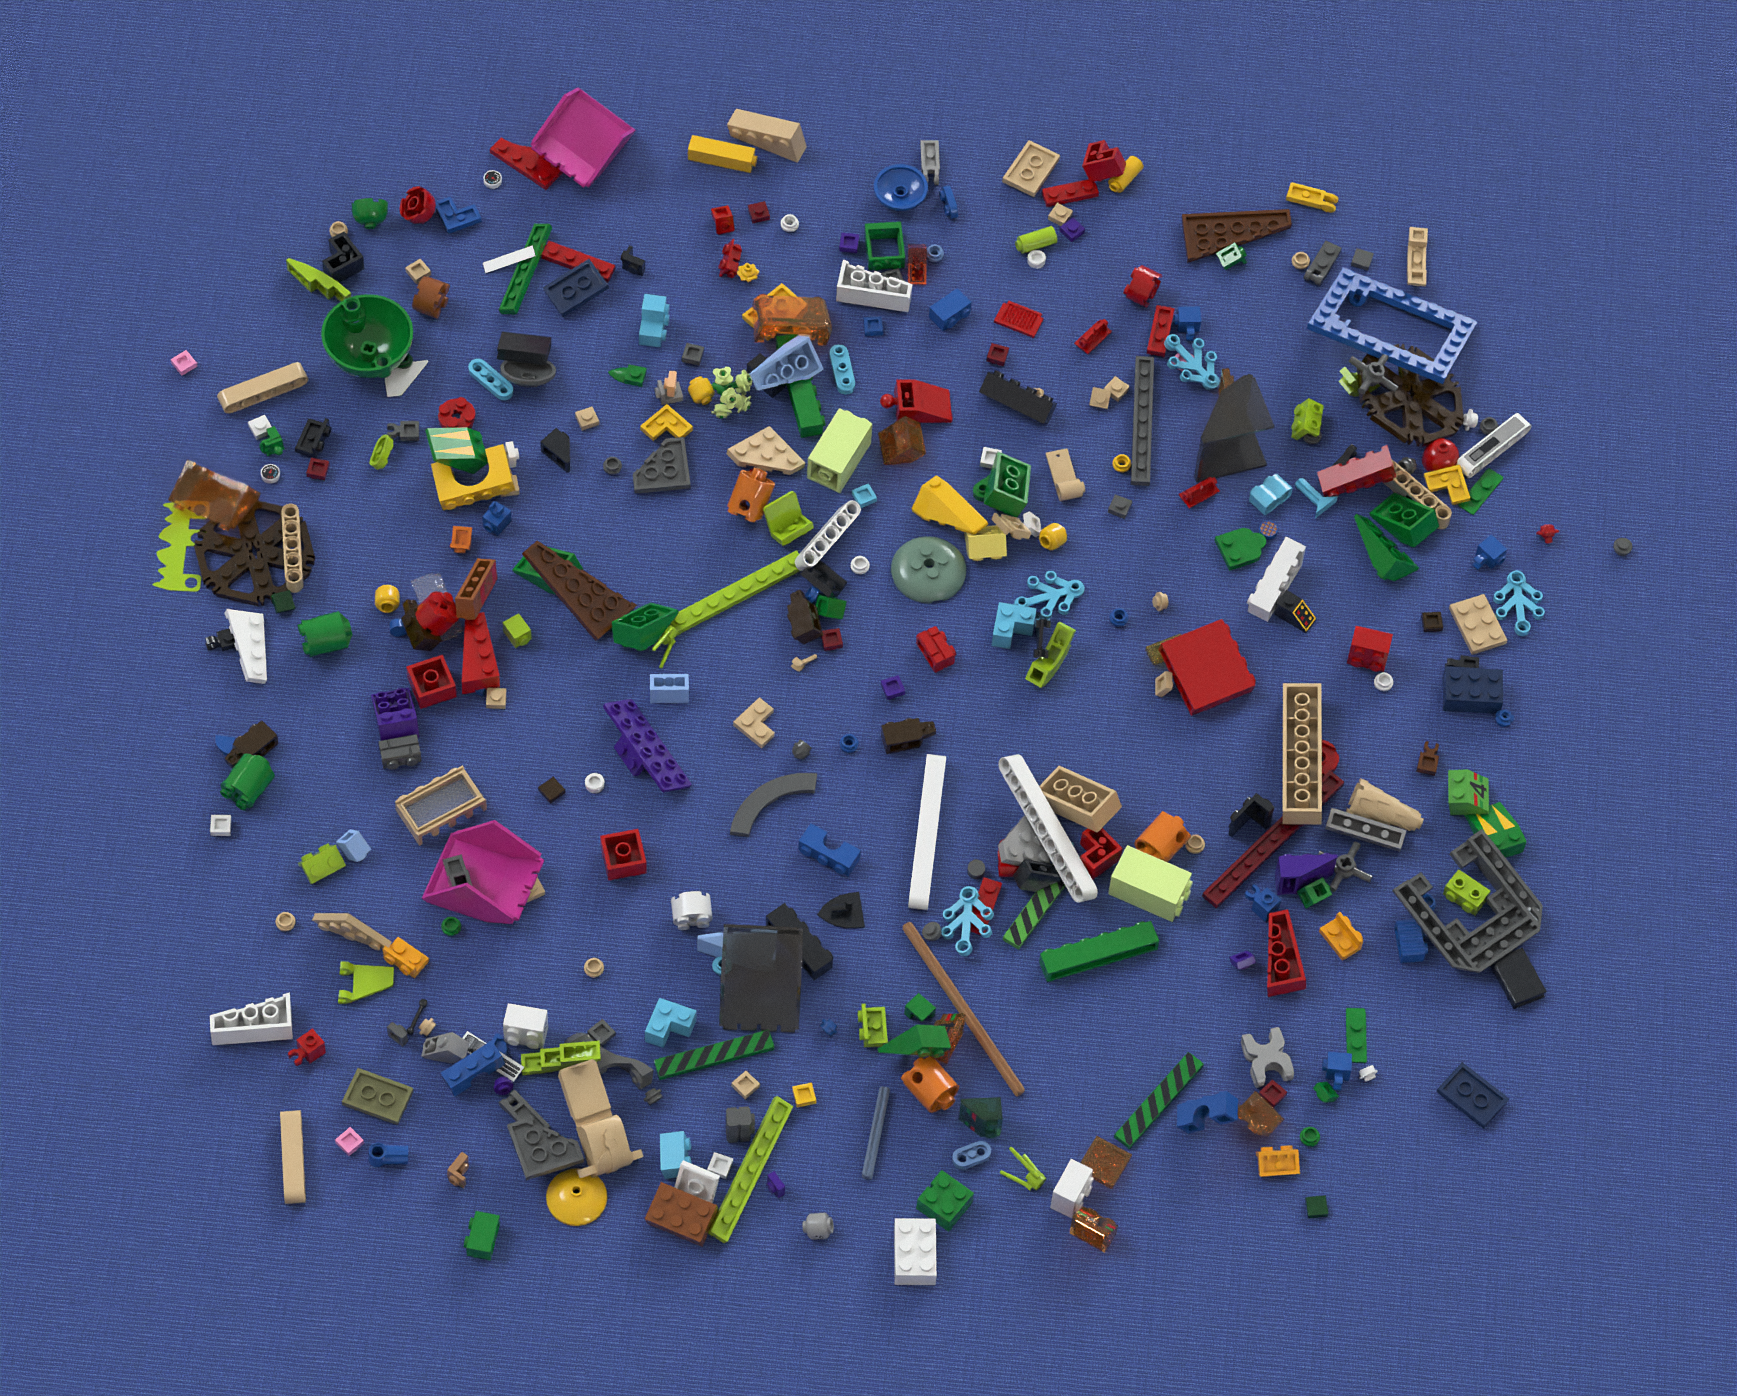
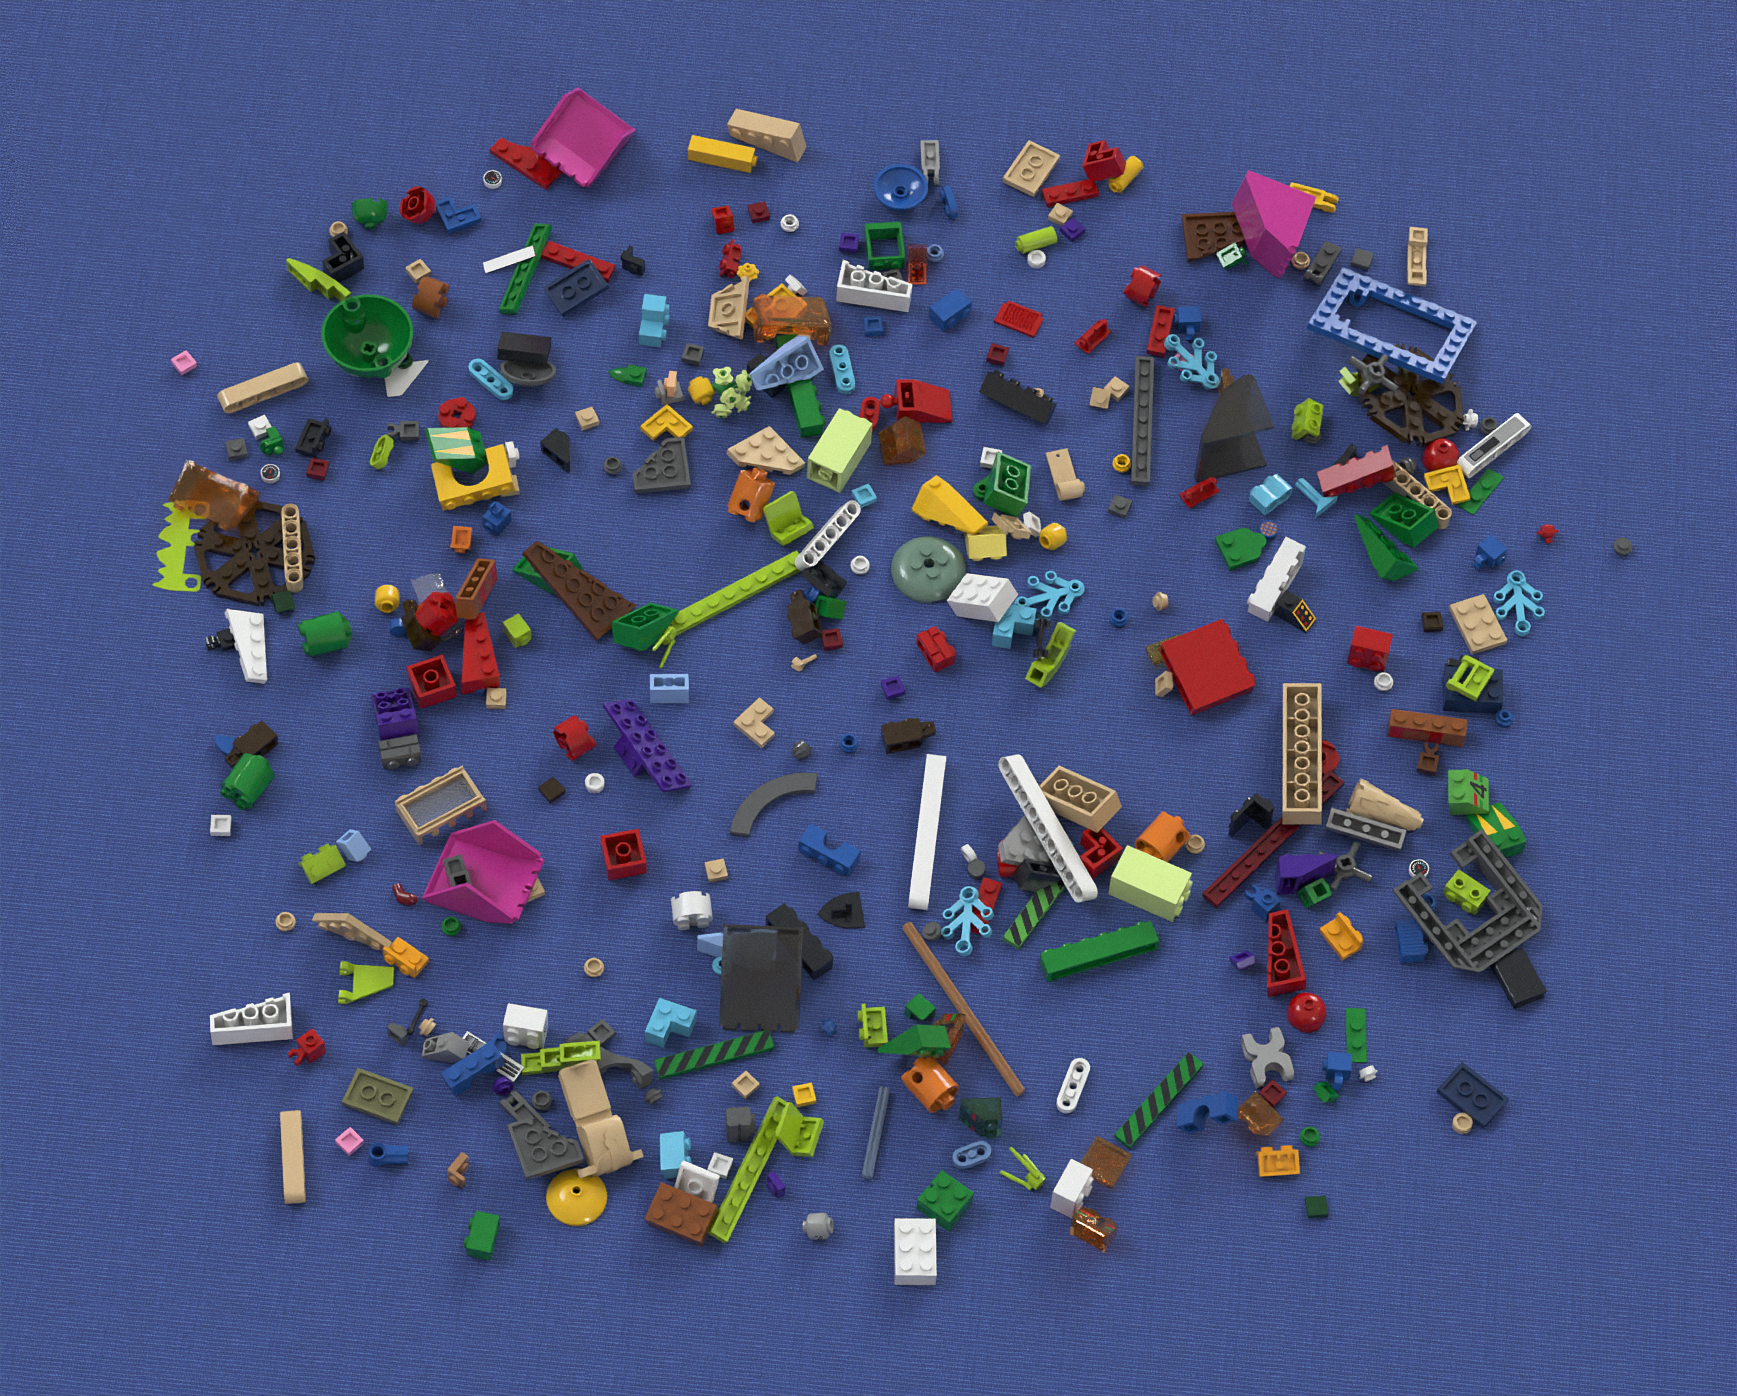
none -> dark grey plate [225,438,248,461]
none -> dark red arm [392,883,418,906]
none -> dark grey plate [532,1091,552,1110]
none -> red brick [553,715,596,761]
none -> tan plate [704,859,728,883]
none -> tan wing [708,276,750,339]
none -> lime bracket [776,1102,824,1157]
none -> white plate [785,275,807,296]
none -> red plate [859,397,880,431]
none -> white brick [947,573,1018,622]
none -> white tile [961,844,978,863]
none -> white plate [1056,1058,1090,1114]
none -> dark pink windscreen [1232,170,1316,278]
none -> red cylinder [1287,992,1327,1033]
none -> dark orange brick [1387,709,1467,747]
none -> black tile [1409,859,1429,878]
none -> lime plate [1446,655,1495,701]
none -> tan tile [1452,1113,1473,1134]

